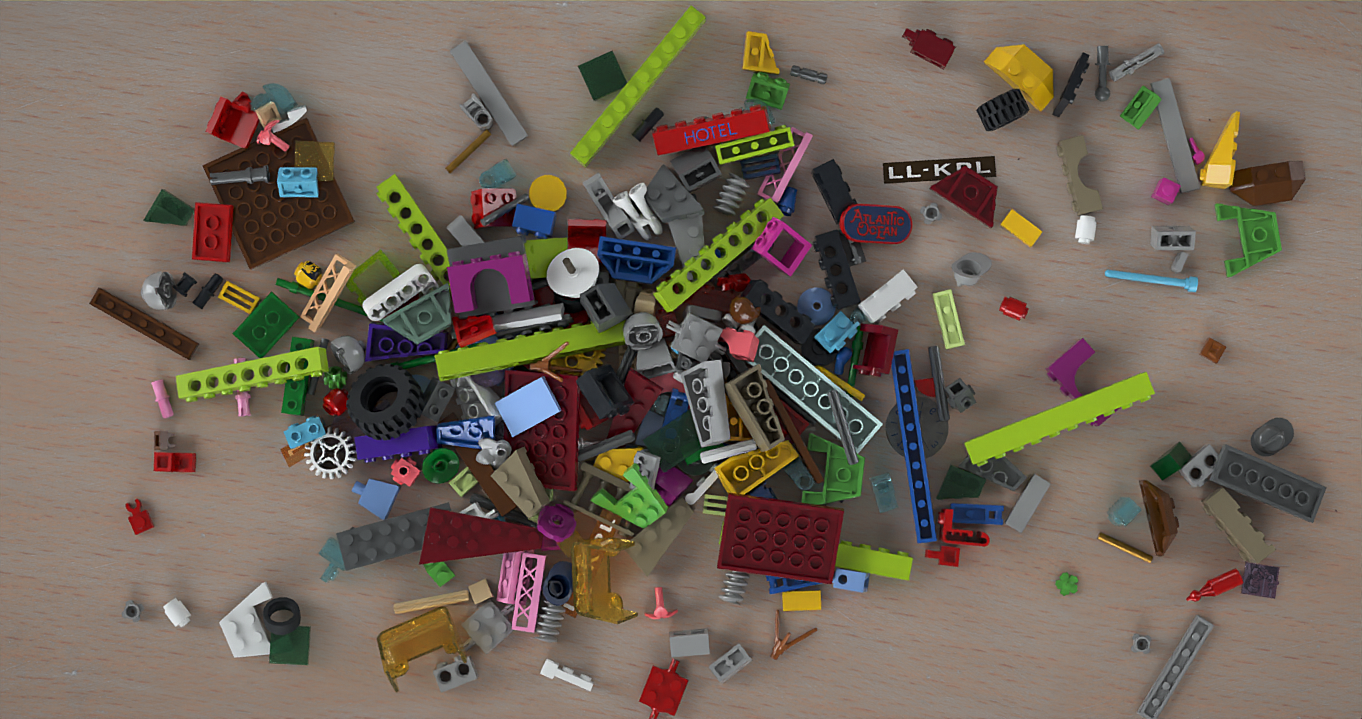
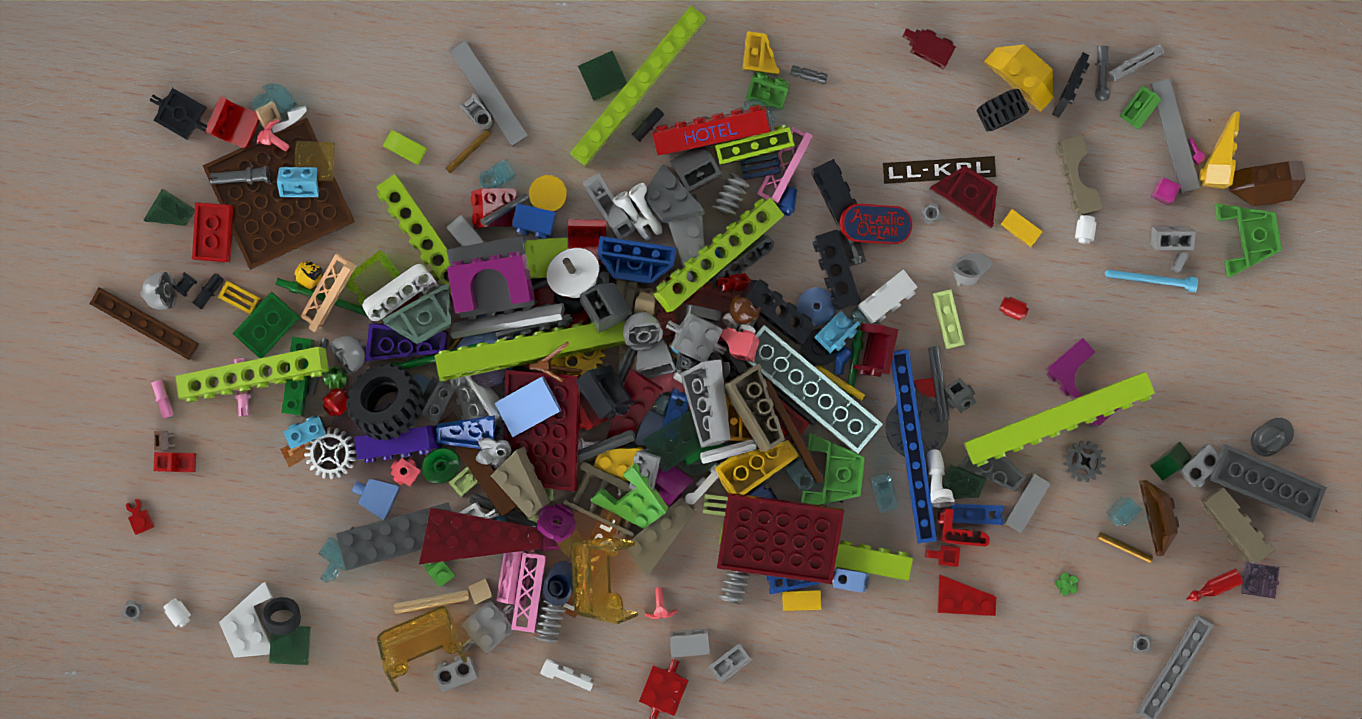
red tile [232,91,252,113] -> none
red wing [452,315,496,348] -> none
dark pink window [751,217,812,277] -> none
dark orange plant [770,610,817,660] -> none
dark grey axle [827,390,859,465] -> none
dark orange tile [1199,338,1226,364] -> none
none -> black plate [150,87,207,140]
none -> lime slope [383,129,427,165]
none -> white piece [926,449,955,508]
none -> red wing [937,574,997,616]
none -> dark grey gear [1063,441,1106,482]

